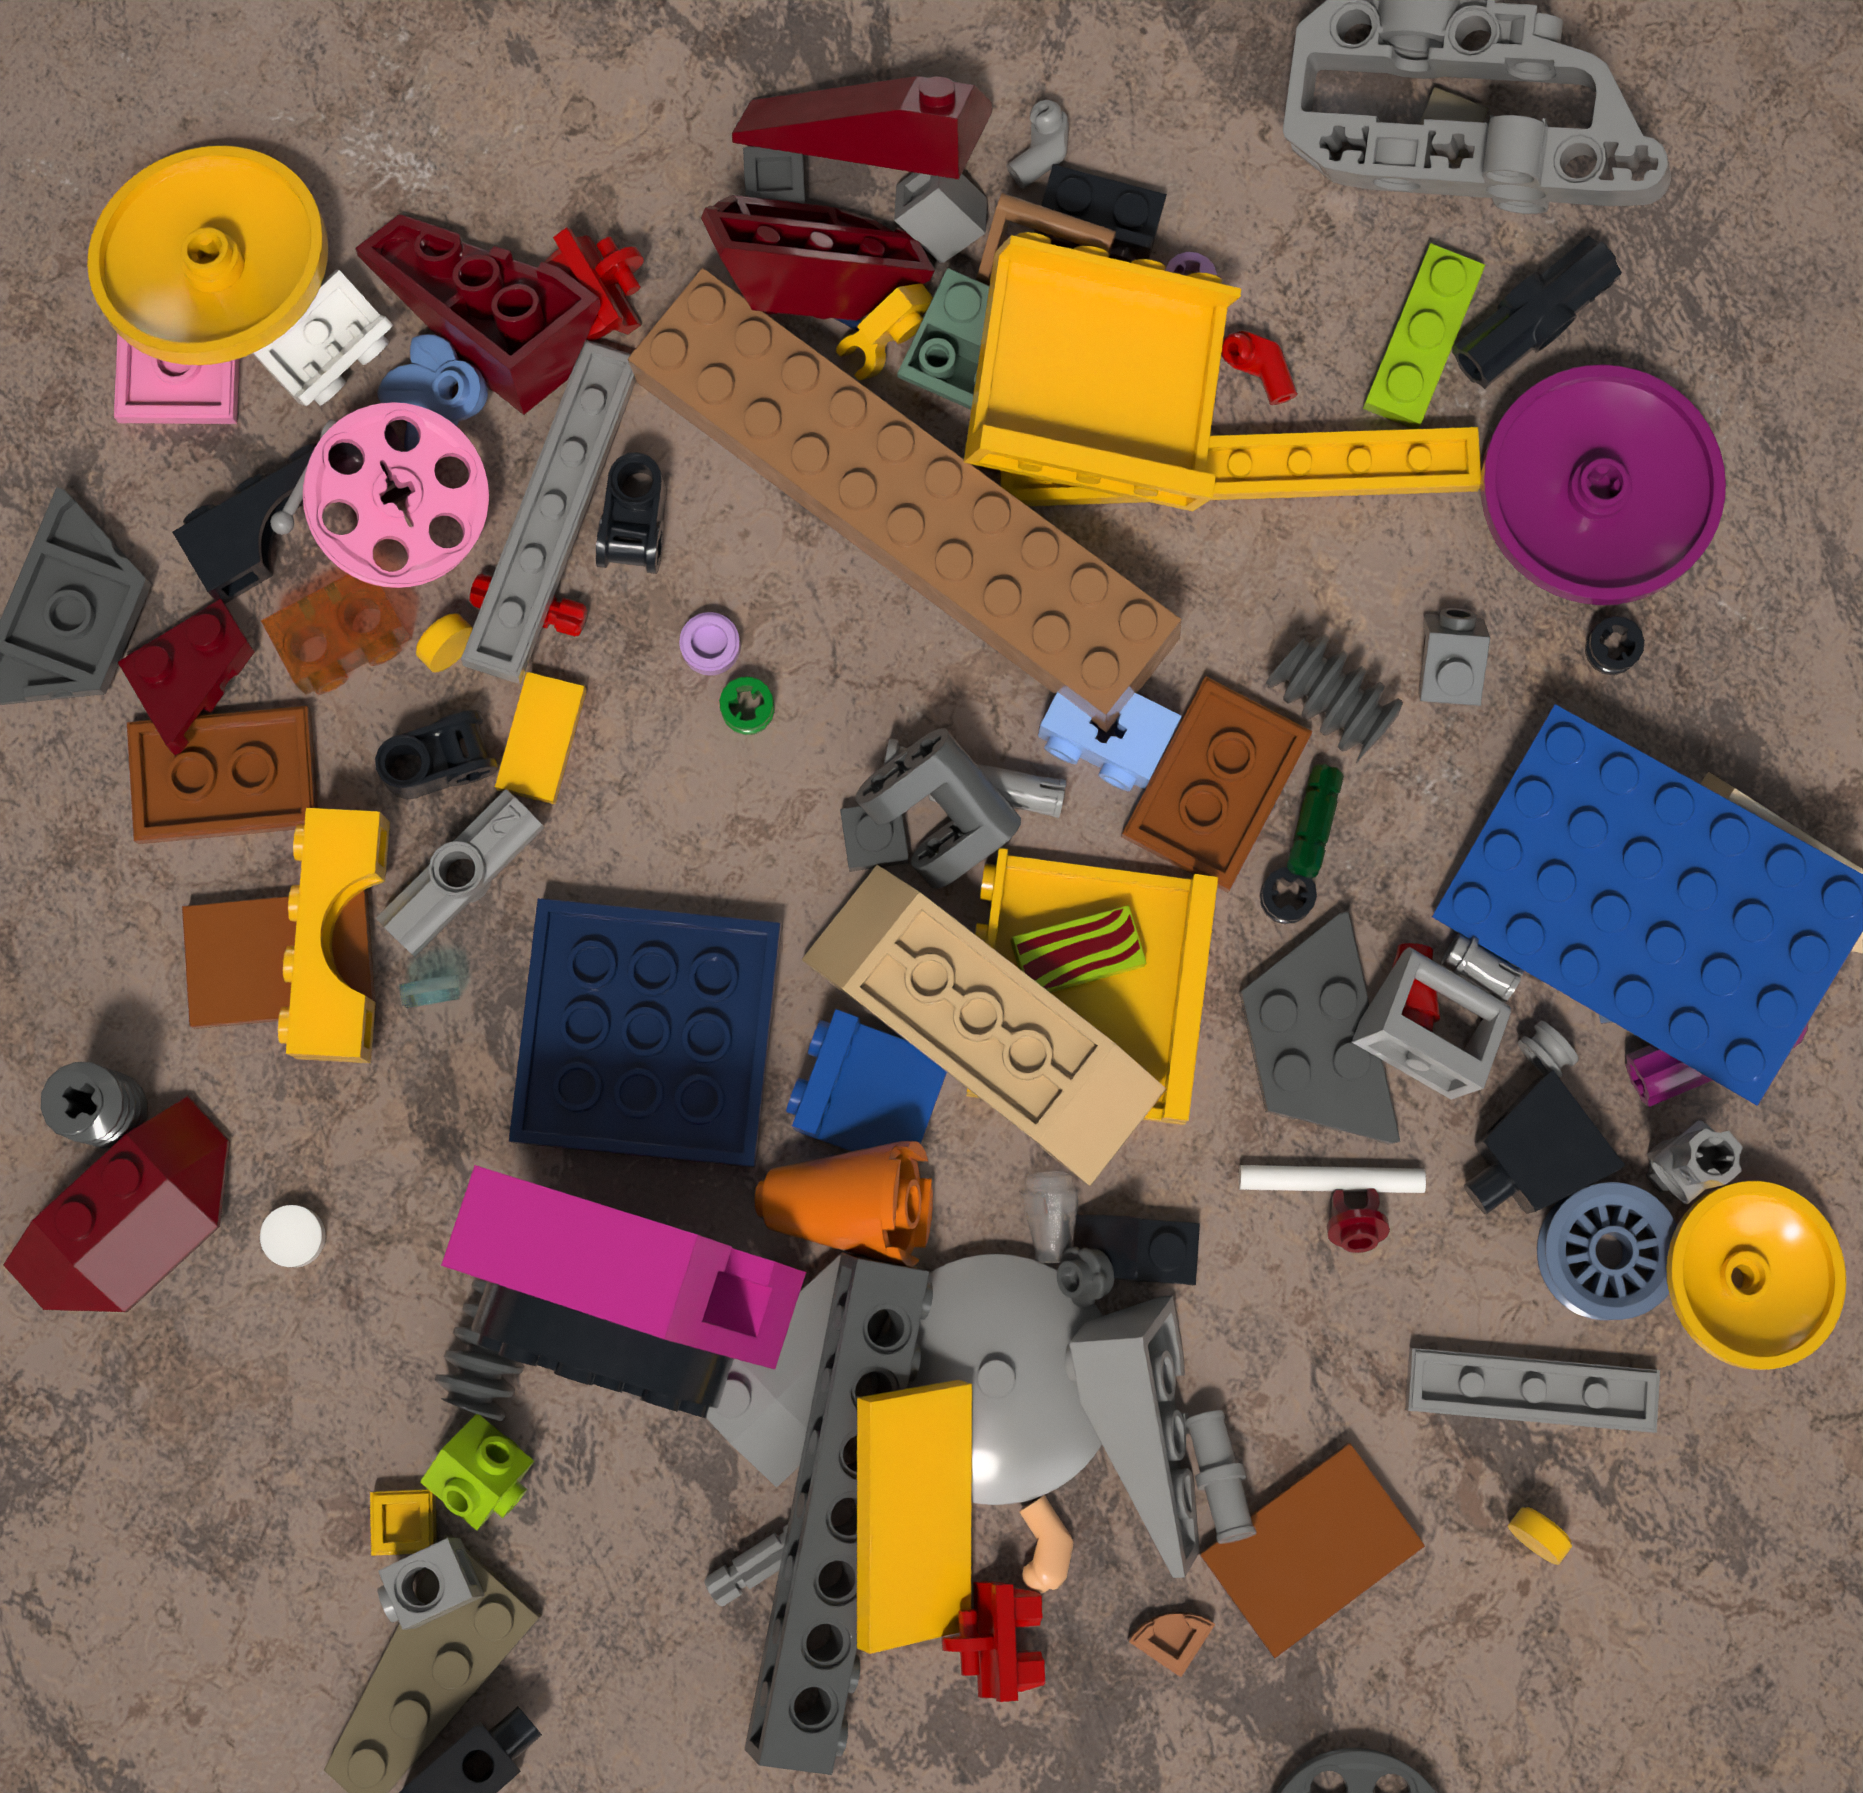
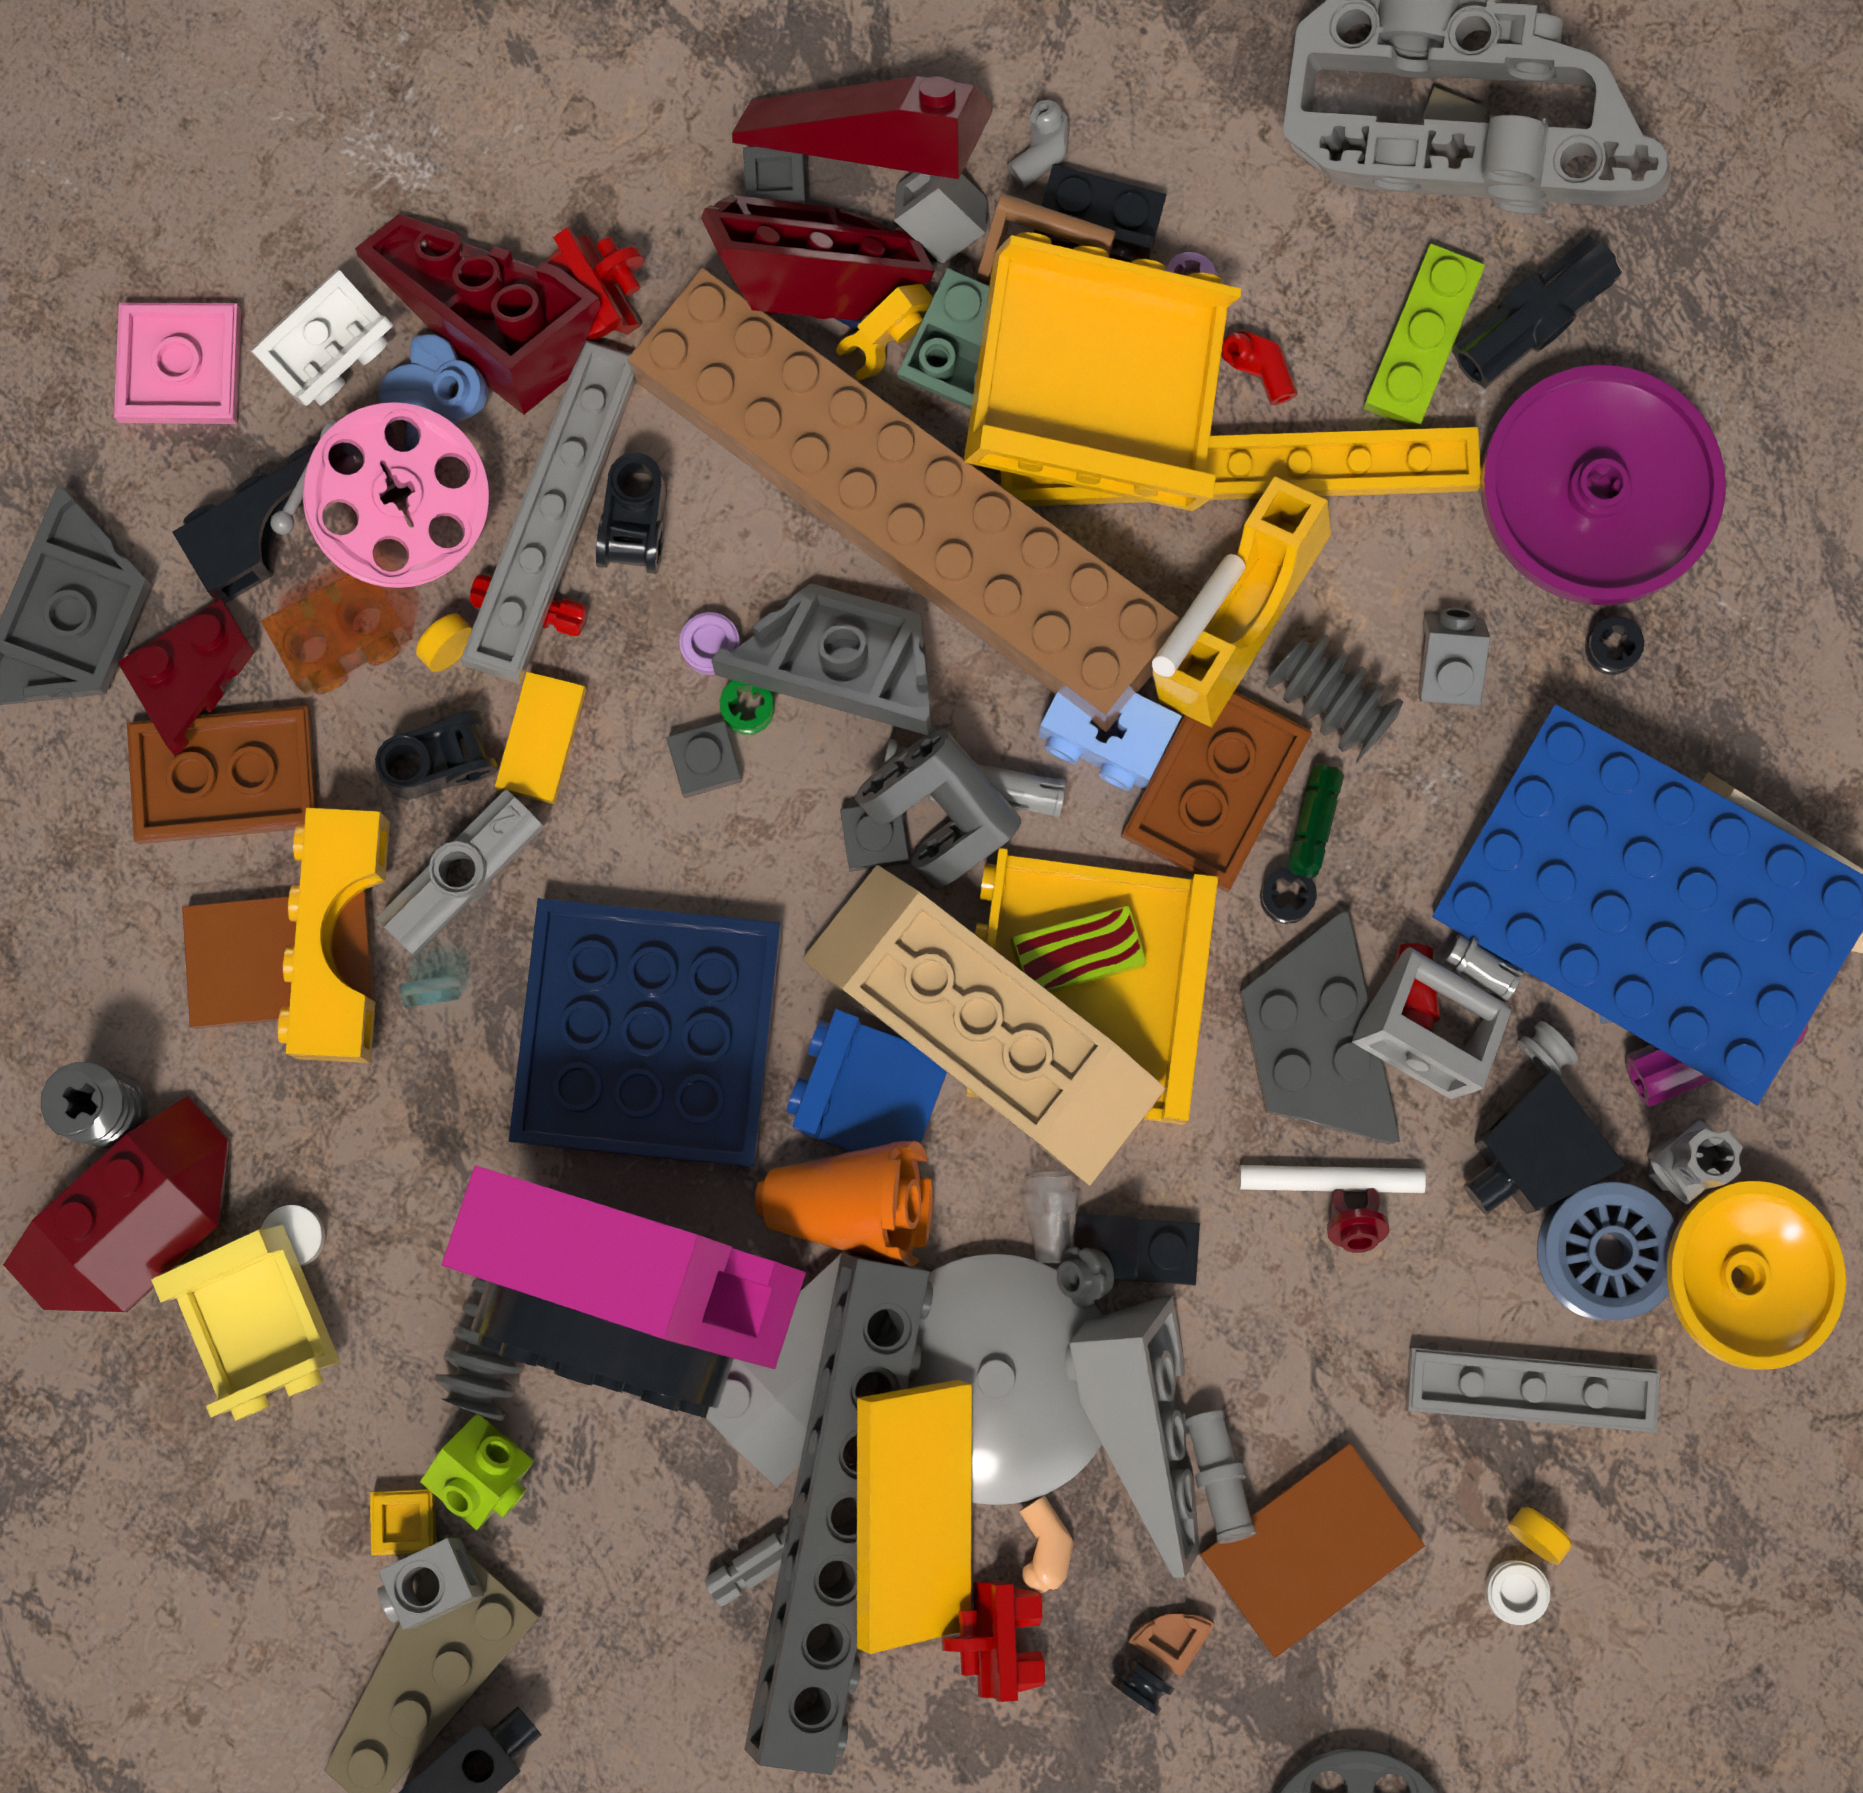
yellow dish [87,146,328,365] -> none
none -> light yellow panel [151,1225,340,1421]
none -> dark grey plate [666,721,742,799]
none -> dark grey wing [711,583,932,736]
none -> black bush [1110,1656,1174,1715]
none -> yellow arch [1152,476,1331,728]
none -> white bar [1152,554,1245,677]
none -> white tile [1484,1560,1550,1625]

